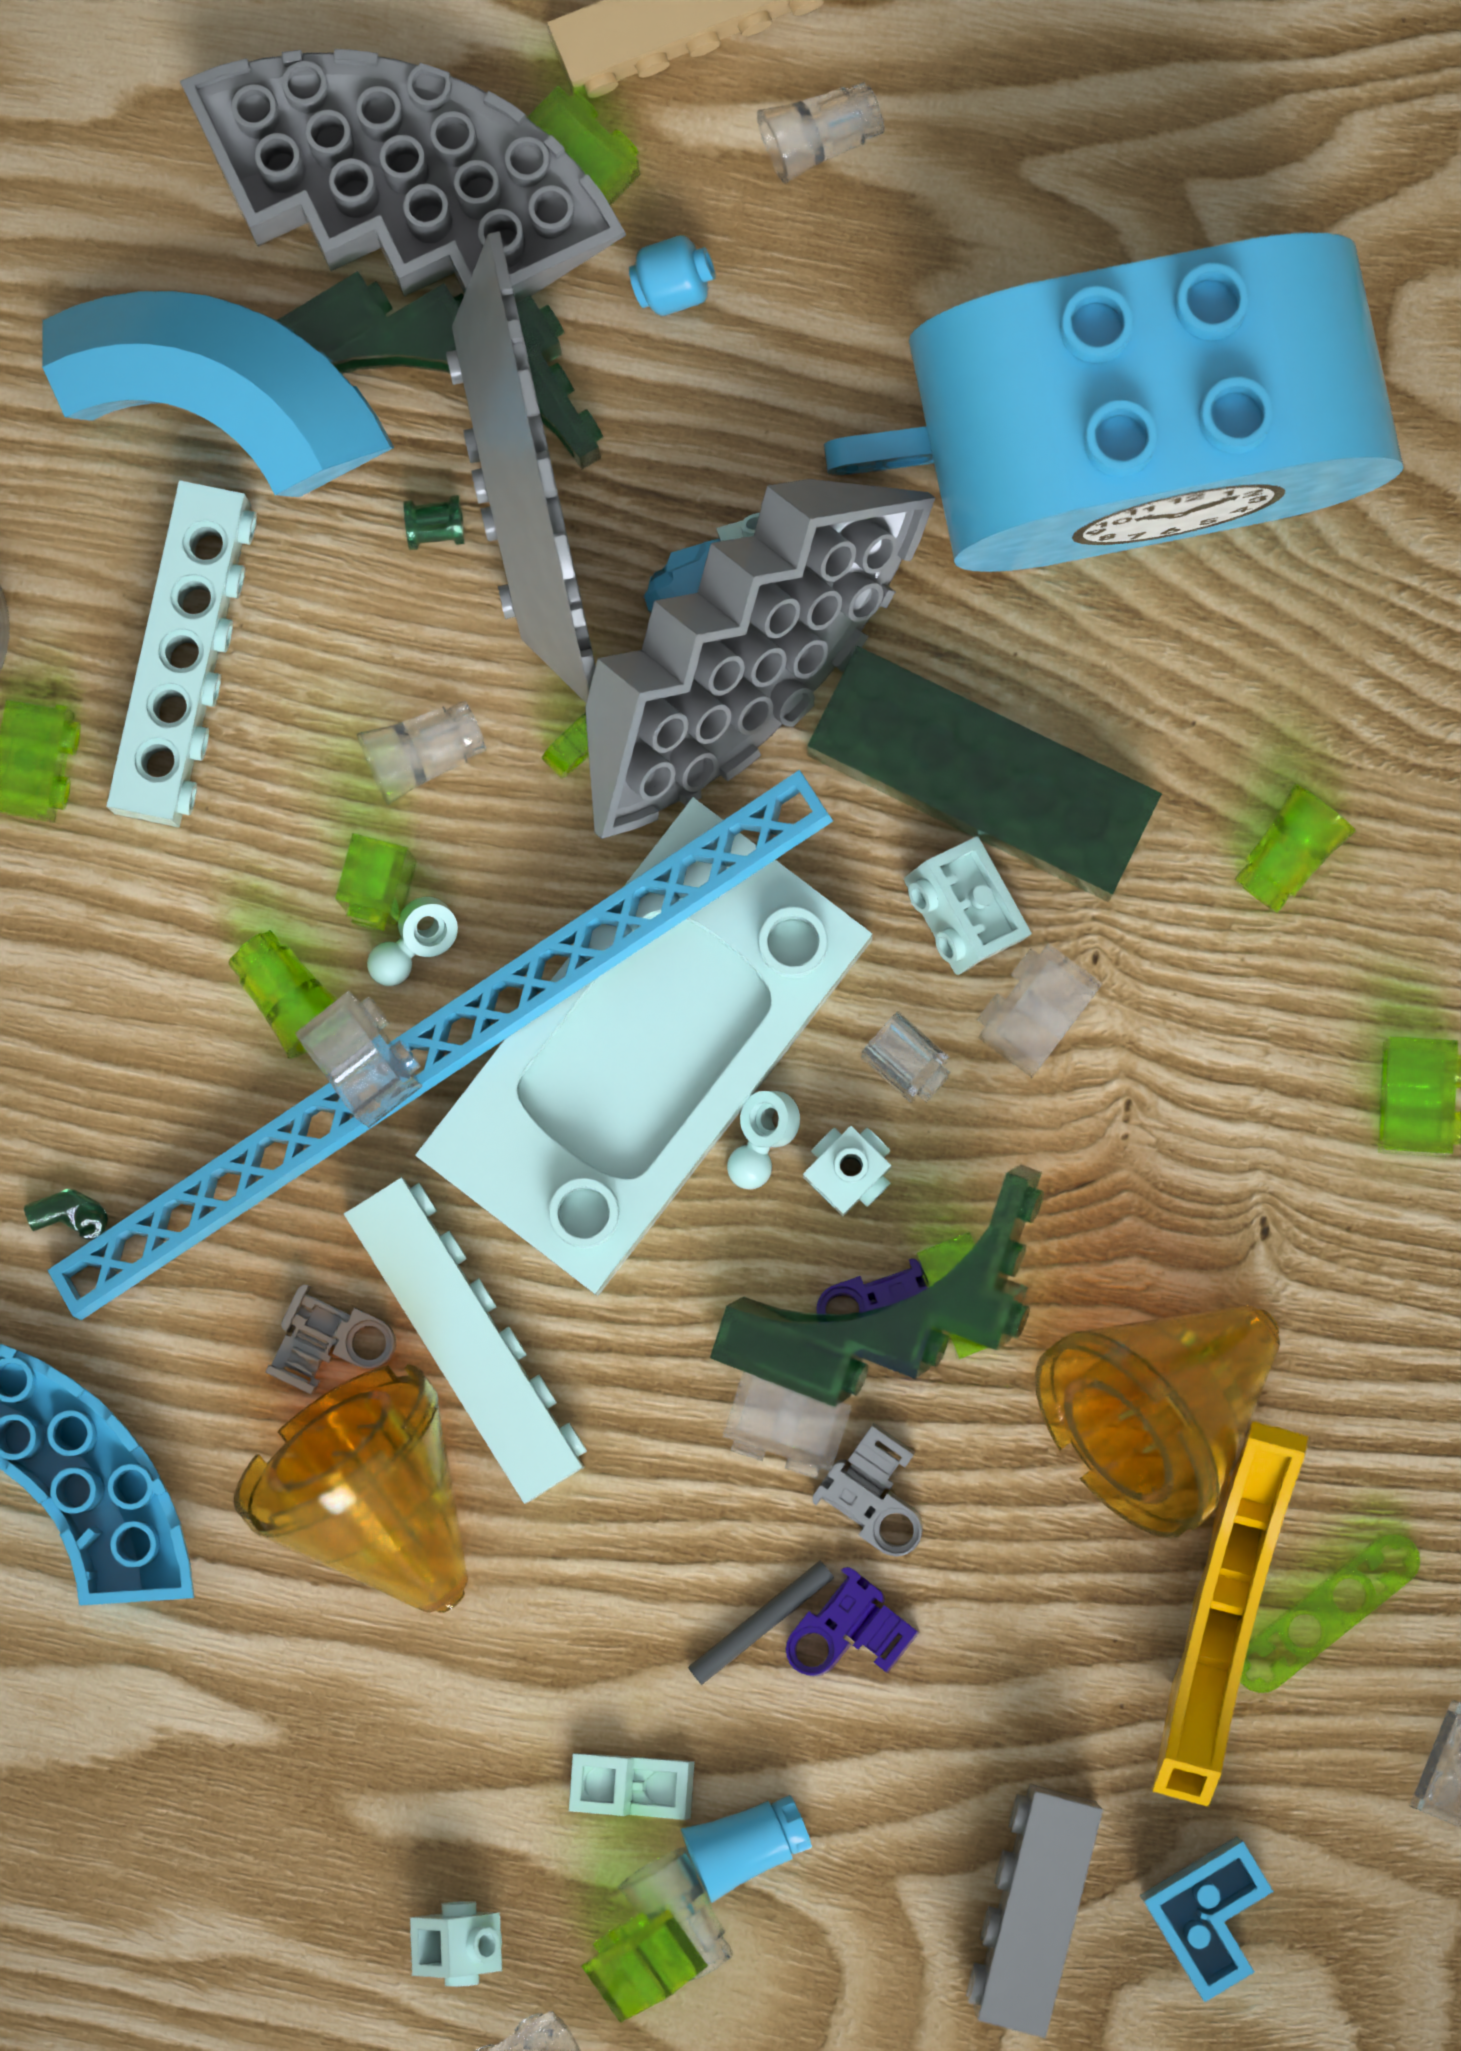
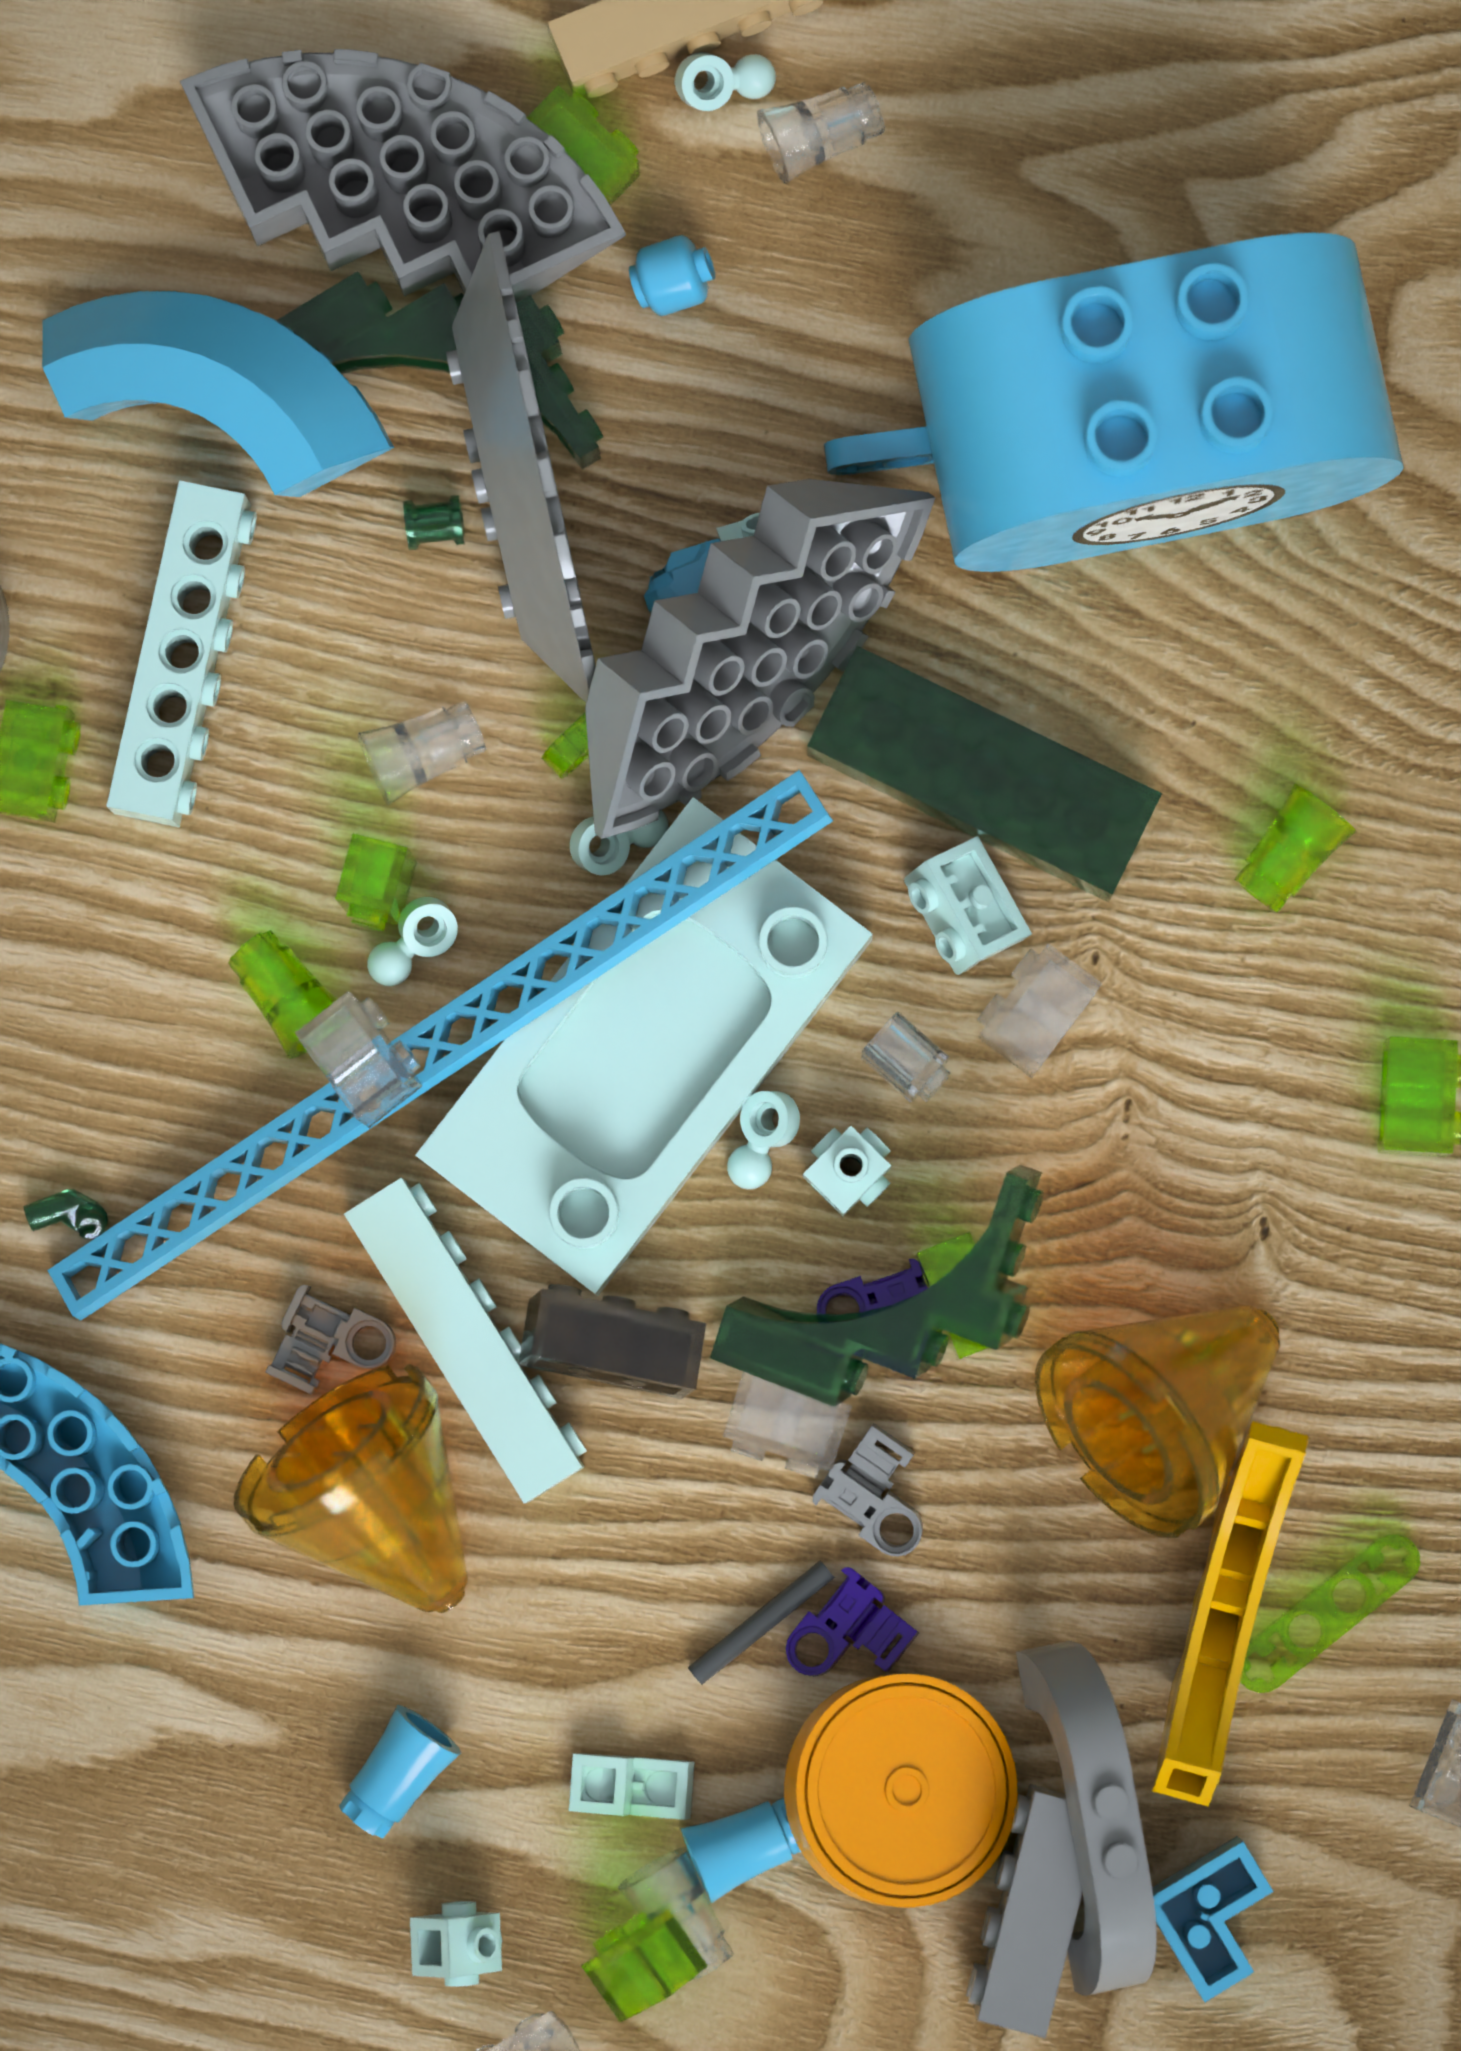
none -> medium azure plant [339,1705,461,1838]
none -> clear smoke brick [518,1284,706,1399]
none -> light aqua plate [570,810,668,876]
none -> light aqua plate [675,52,776,111]
none -> light orange brick [784,1674,1018,1908]
none -> light grey arch [1016,1641,1157,1996]

